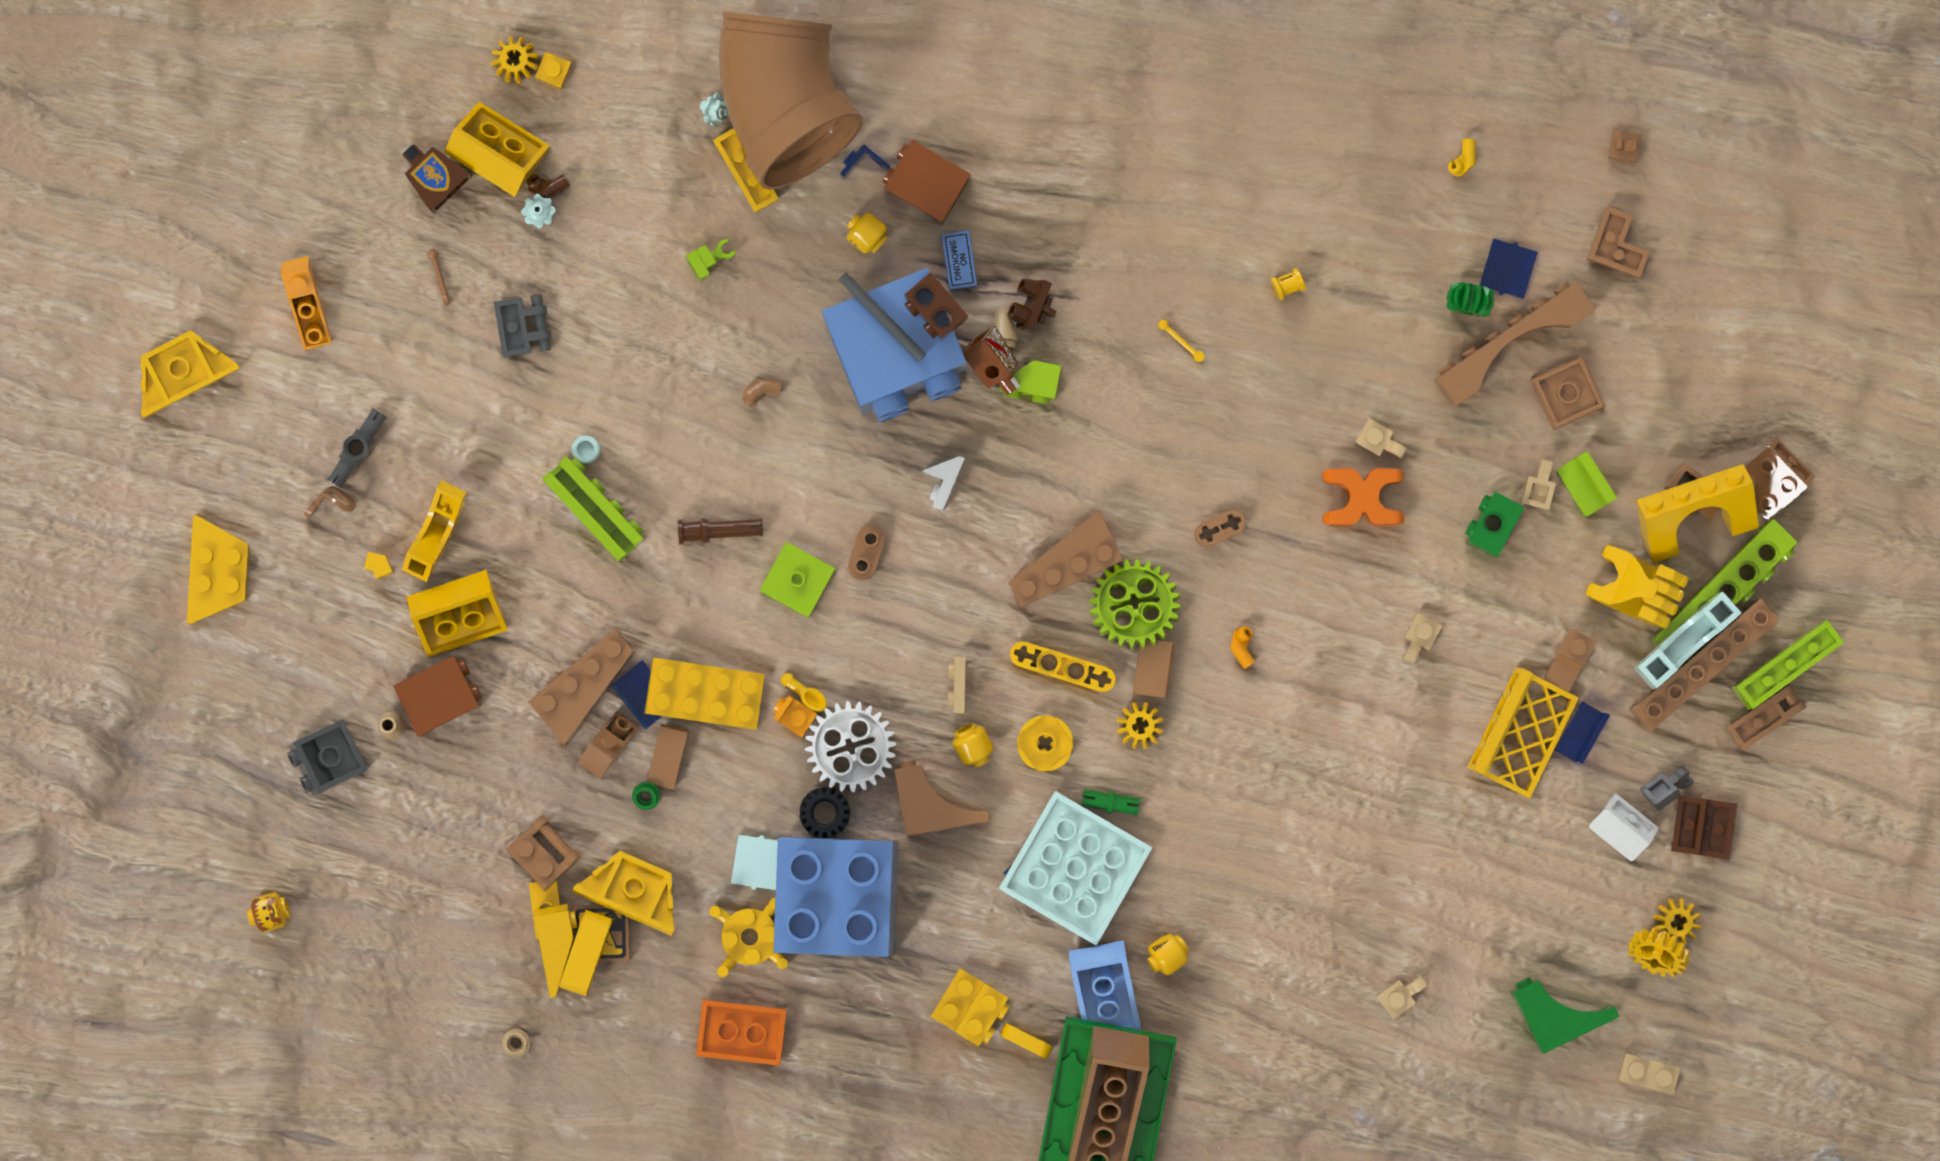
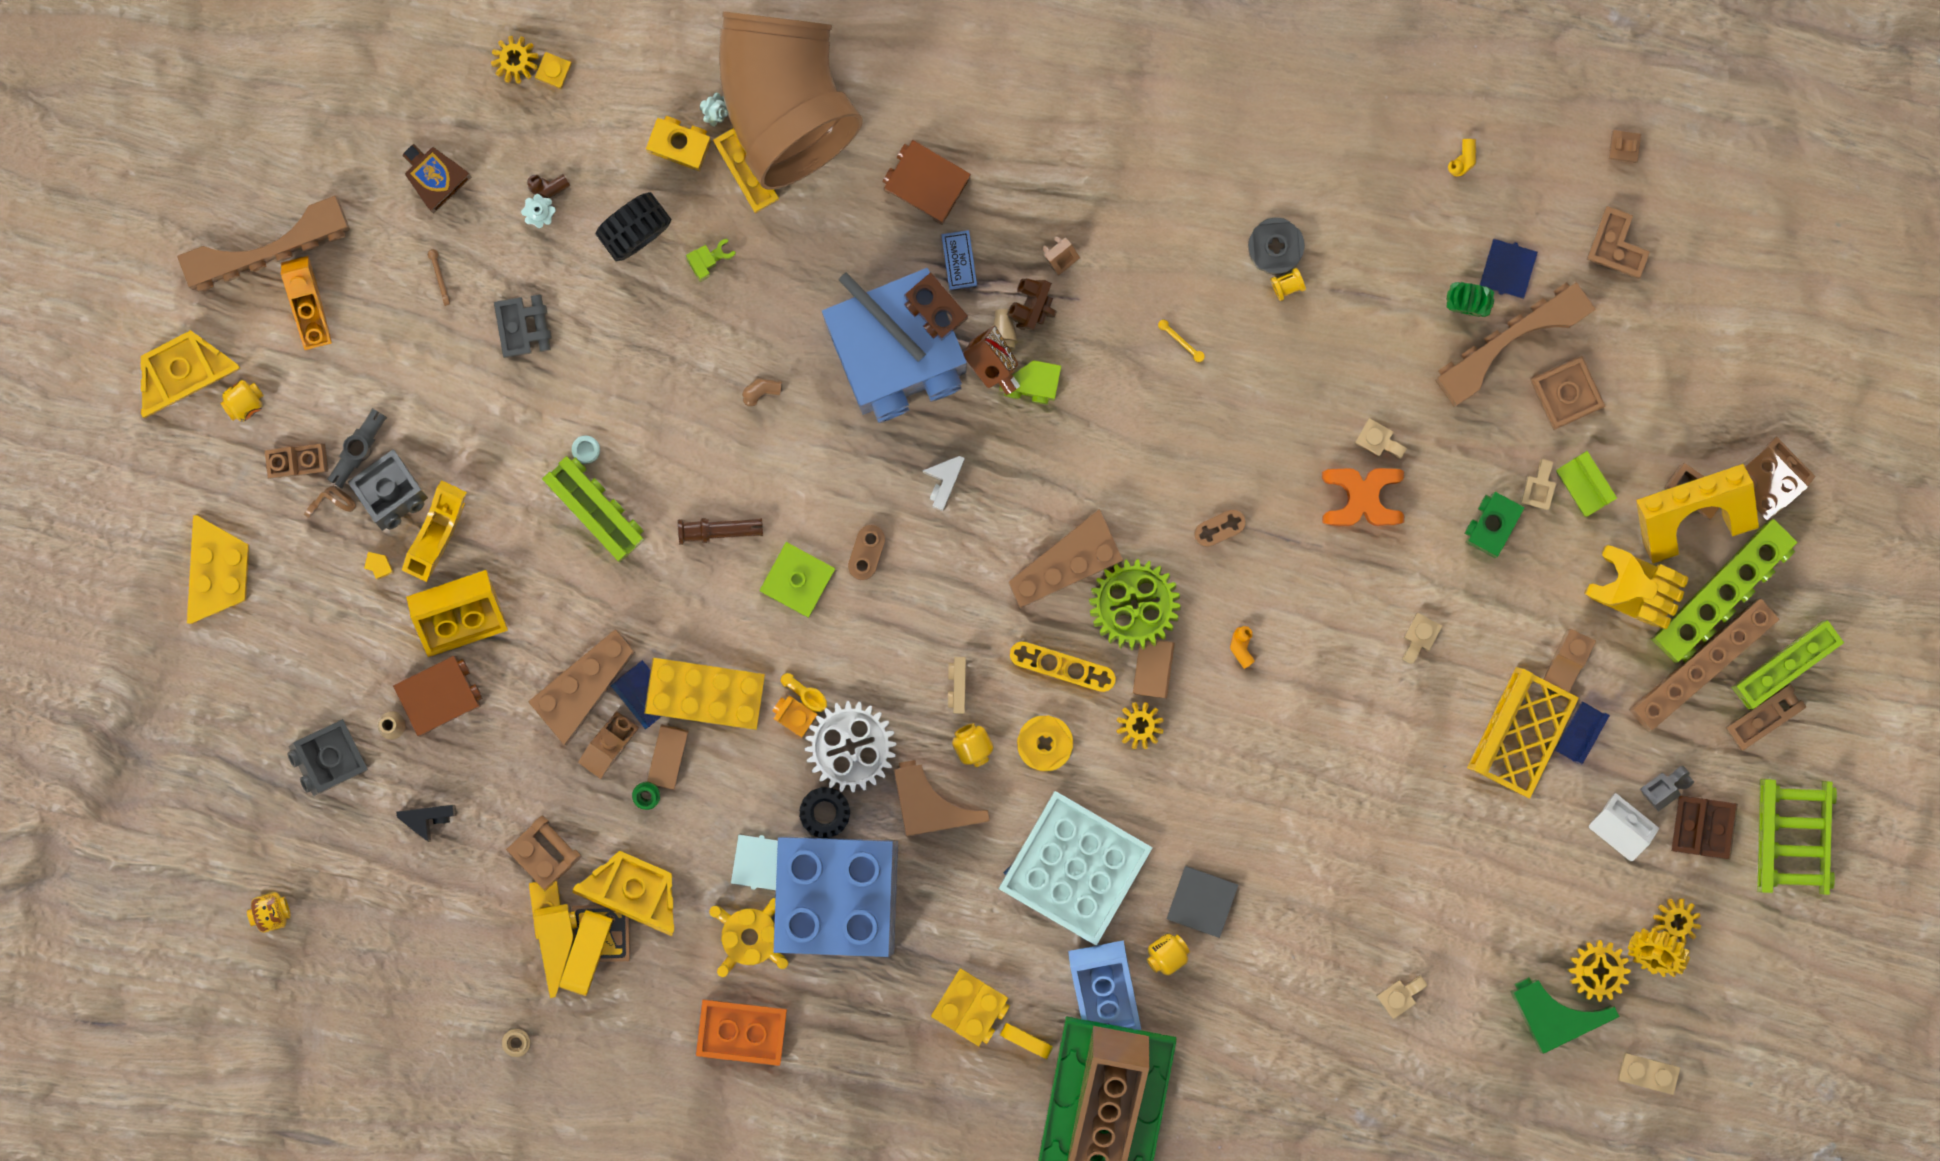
yellow slope [444,101,550,197] -> none
clear blue bracket [840,145,890,180] -> none
yellow head [846,212,888,254] -> none
green pin [1081,788,1140,816] -> none
light aqua arch [1634,592,1741,689] -> none
none -> medium nougat arch [177,196,350,292]
none -> yellow head [220,380,264,422]
none -> medium nougat slope [265,444,328,479]
none -> dark grey plate [348,449,428,531]
none -> black slope [396,805,457,842]
none -> black tyre [595,192,672,261]
none -> yellow brick [646,116,711,172]
none -> medium nougat tile [1043,236,1080,276]
none -> dark grey tile [1166,866,1238,938]
none -> dark grey plate [1248,218,1305,275]
none -> yellow gear [1568,940,1631,1002]
none -> lime fence [1757,779,1837,895]

